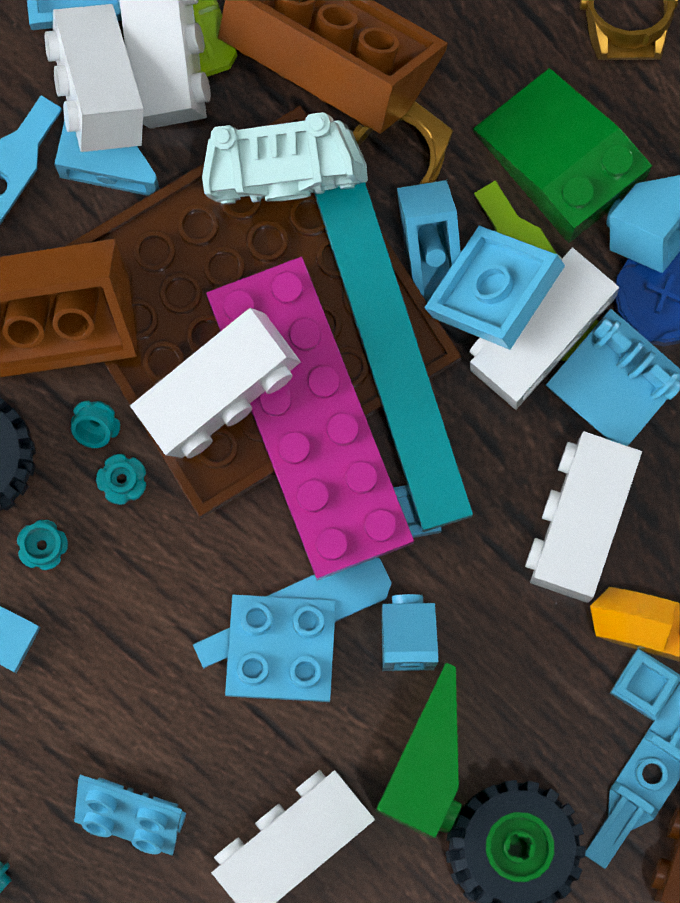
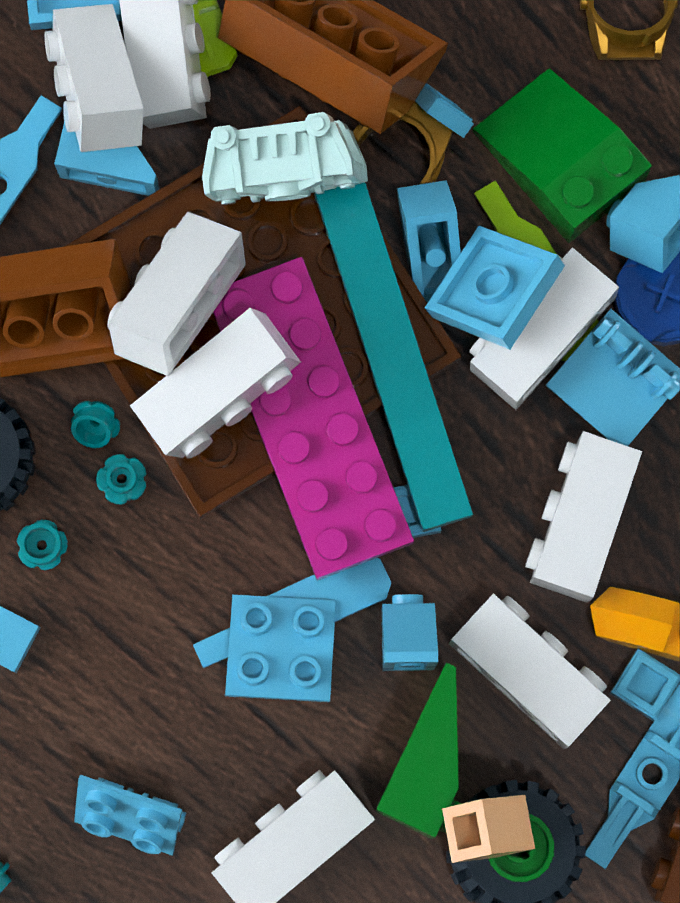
none -> white brick [107,211,246,376]
none -> medium azure tile [415,83,474,138]
none -> light nougat brick [442,795,535,863]
none -> white brick [449,593,611,749]

